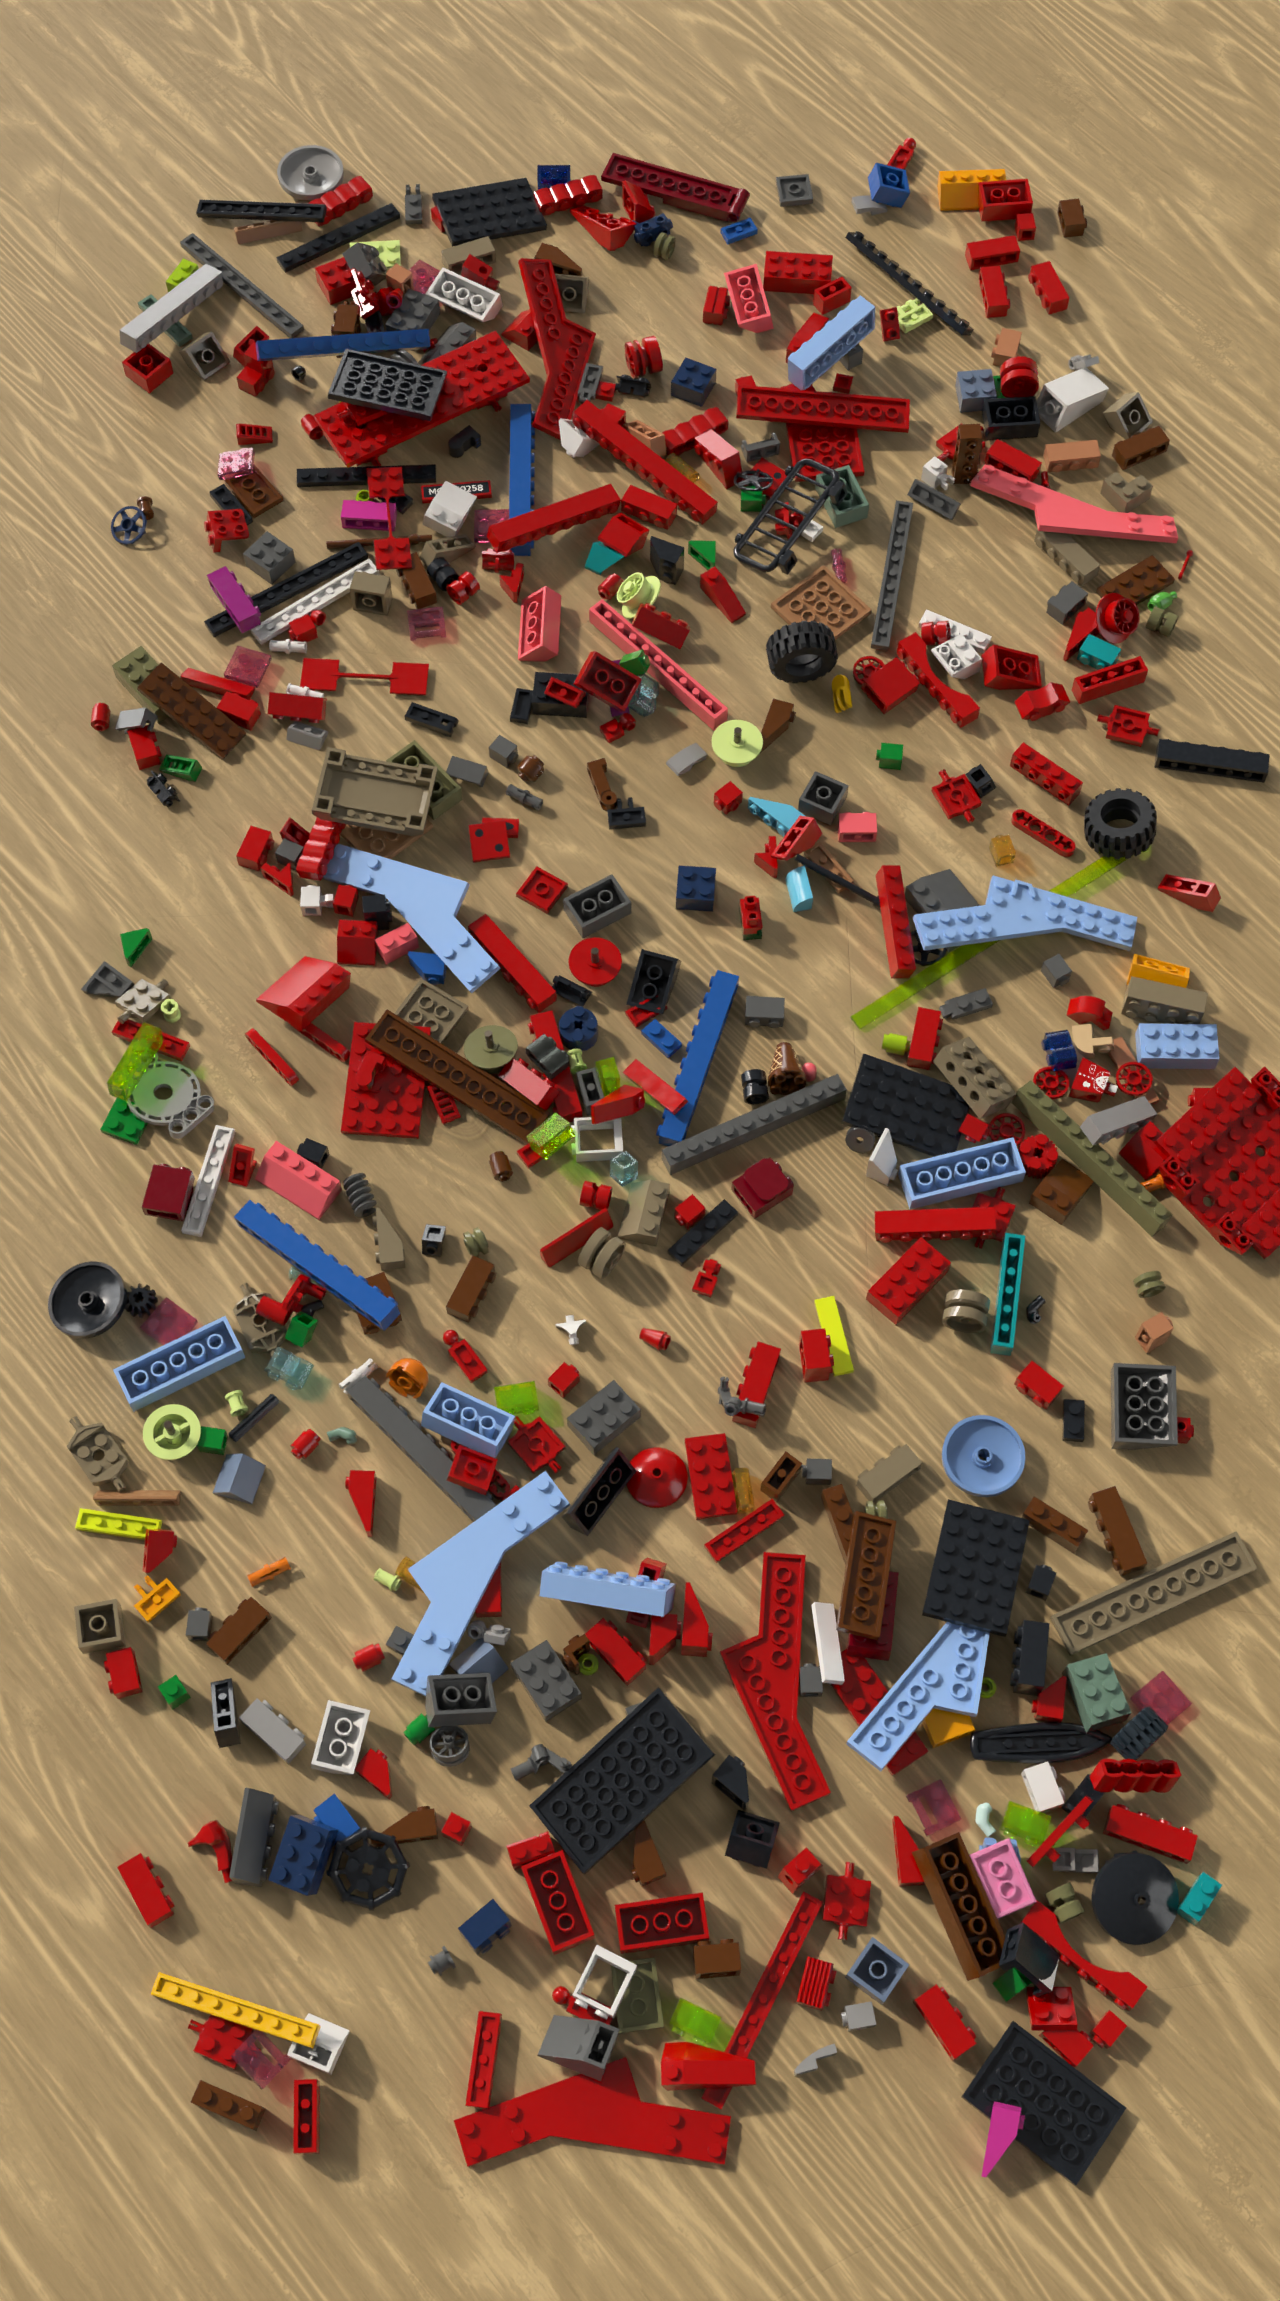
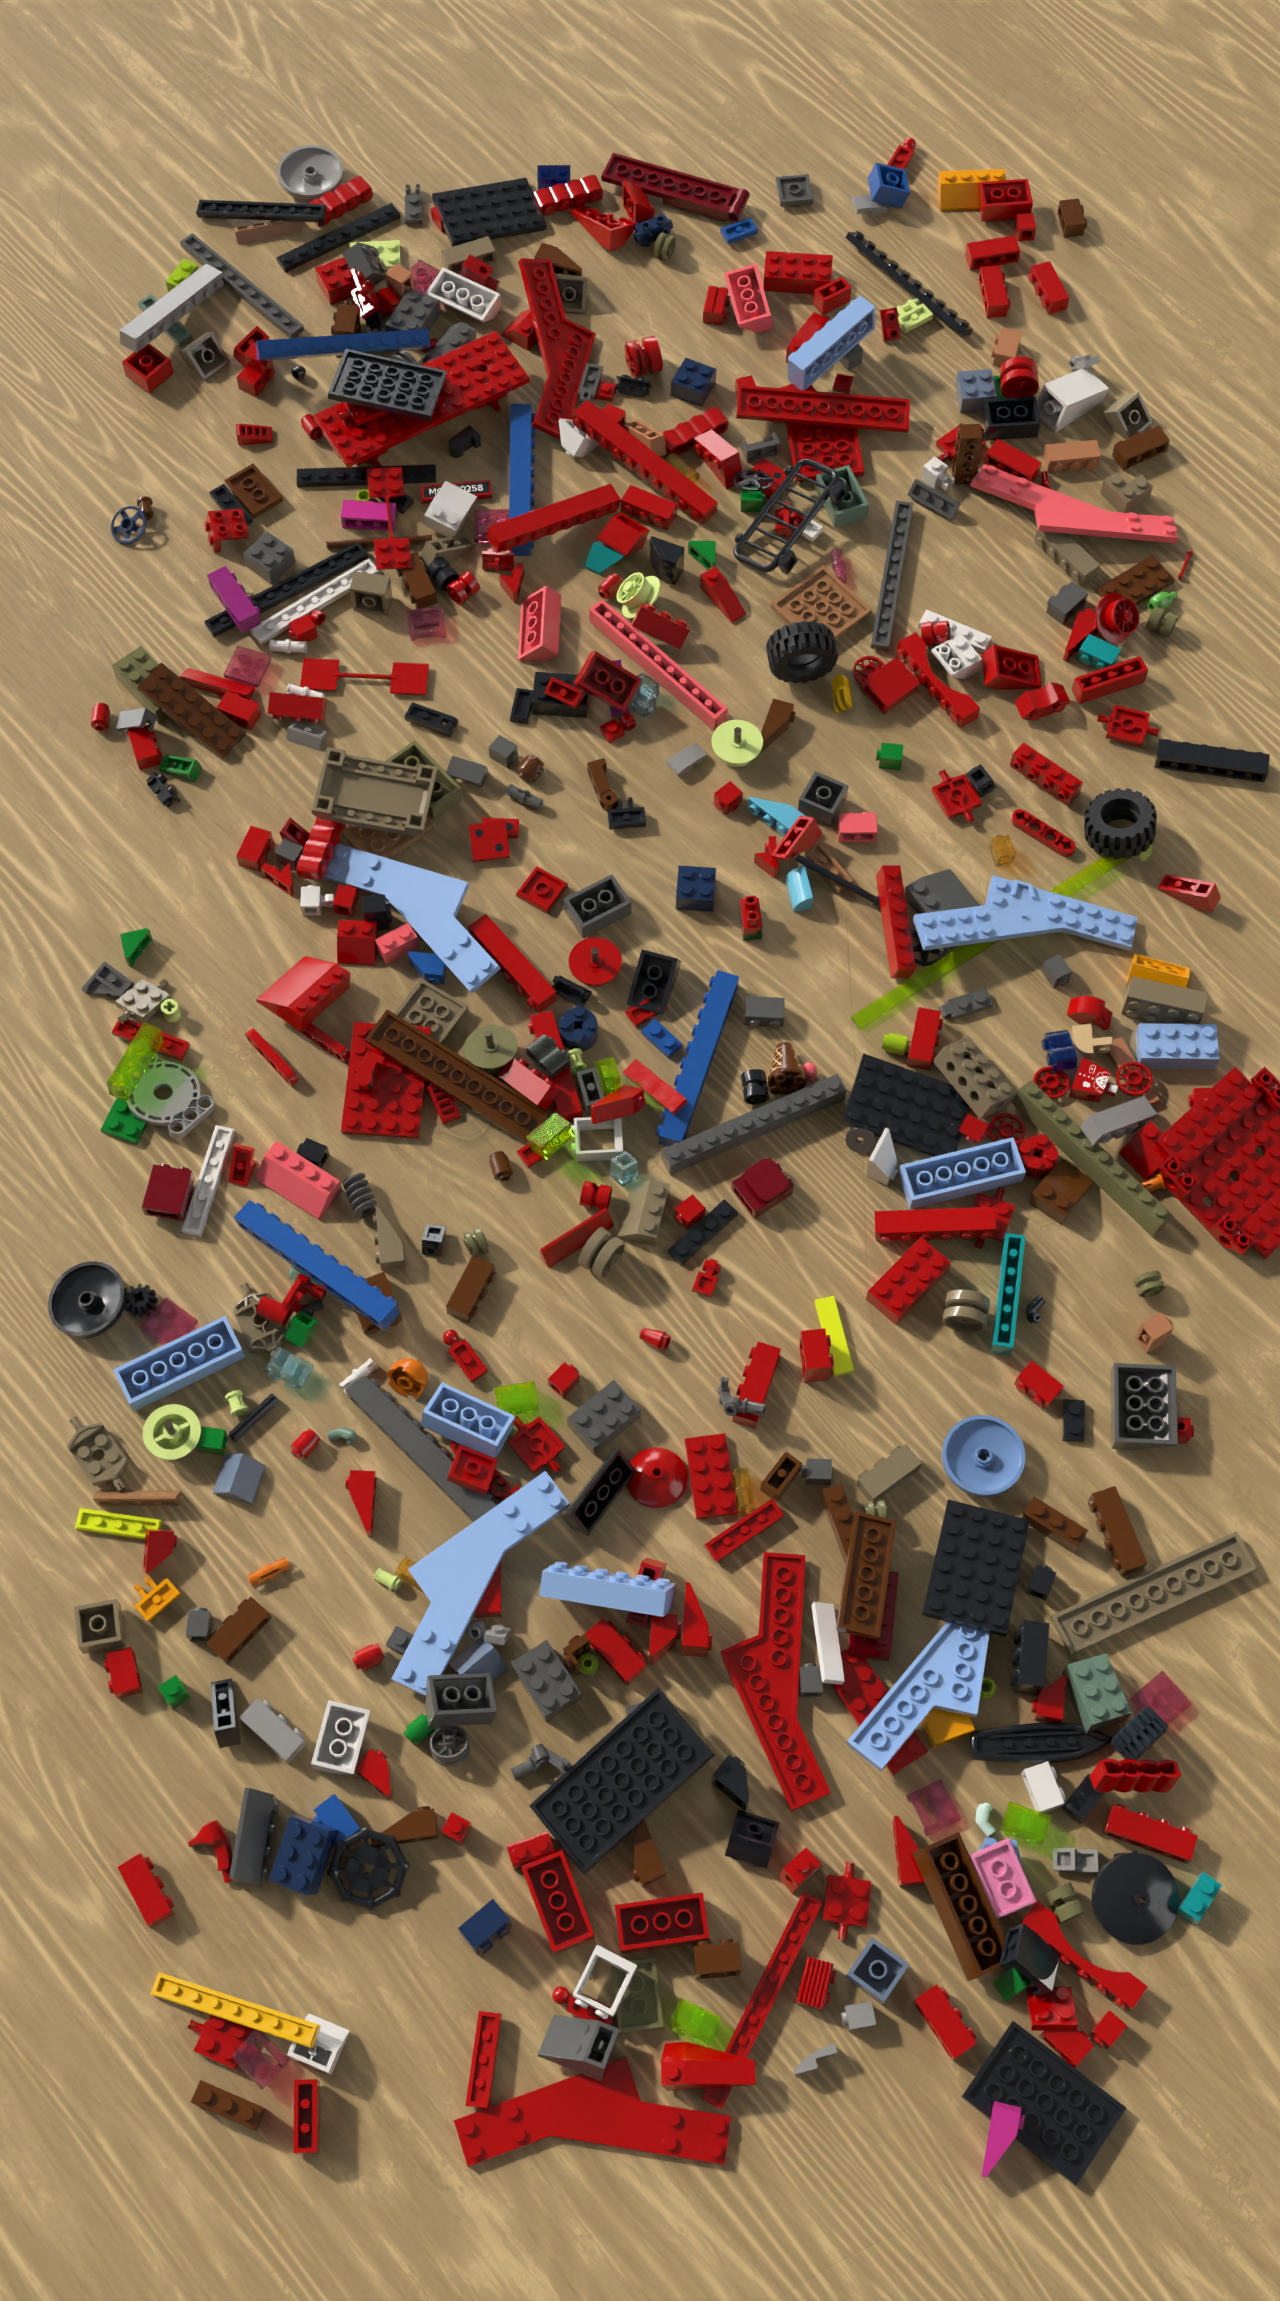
clear pink plate [217,447,255,480] -> none
red cone [386,288,403,309] -> none
dark grey brick [428,1946,456,1976] -> none
white piece [556,1315,586,1345] -> none
green brick [619,649,650,676] -> none
red hinge [1027,1795,1093,1867] -> none

